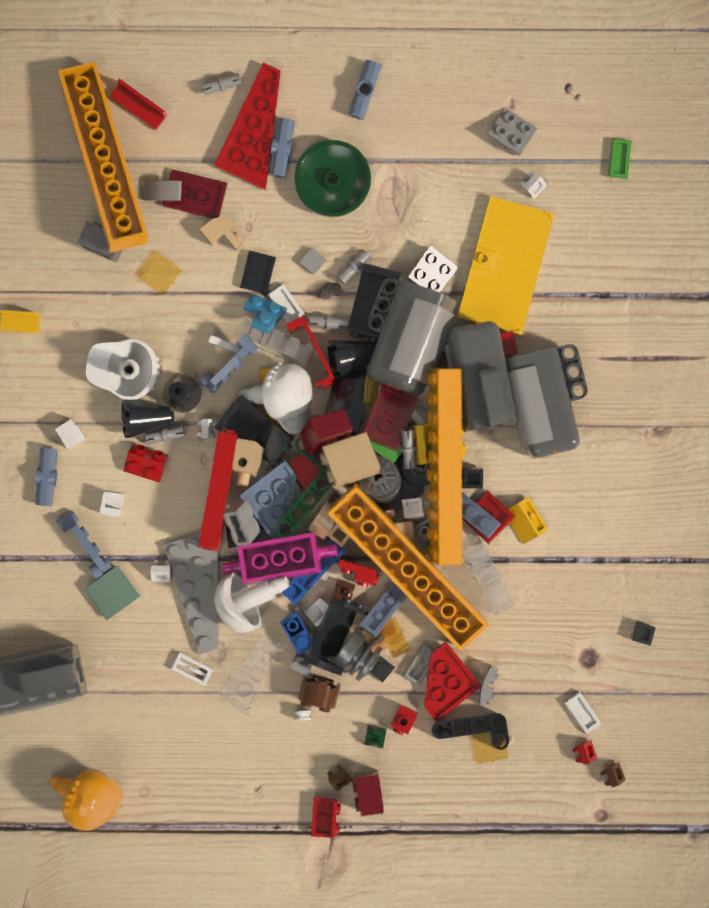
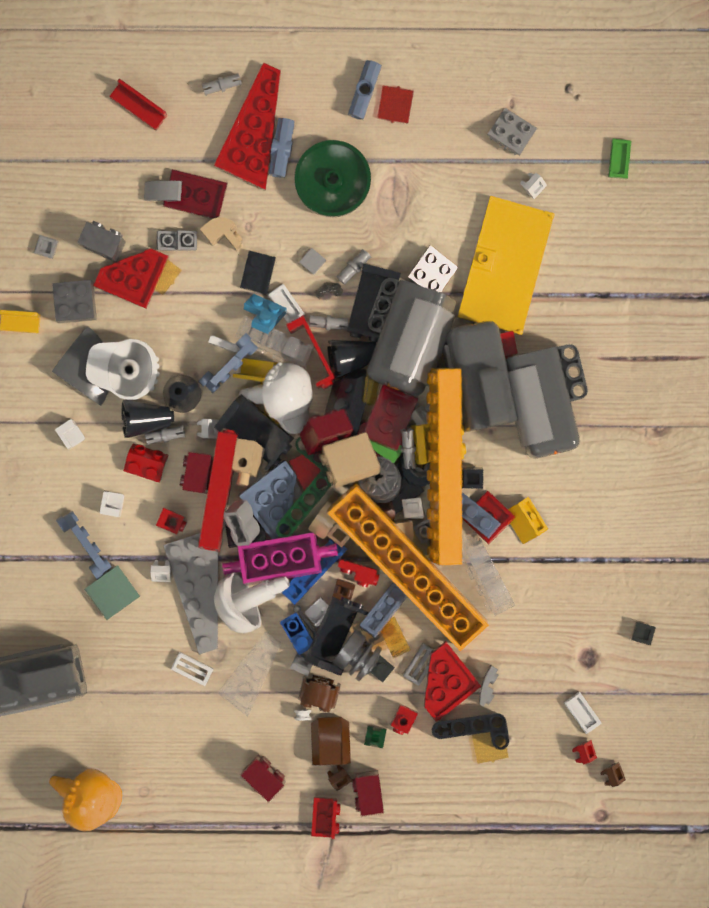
sand blue piece [35,448,58,506] -> none
light orange brick [58,62,148,253] -> none
none -> light grey tile [34,235,59,259]
none -> flat silver brick [52,280,97,324]
none -> dark grey brick [52,326,109,406]
none -> red plate [93,248,169,309]
none -> red brick [156,508,187,535]
none -> light grey slope [157,230,197,251]
none -> dark red brick [180,452,214,494]
none -> yellow panel [233,358,278,382]
none -> dark red brick [240,755,286,803]
none -> reddish brown slope [311,717,351,766]
none -> clear red piece [377,85,414,124]

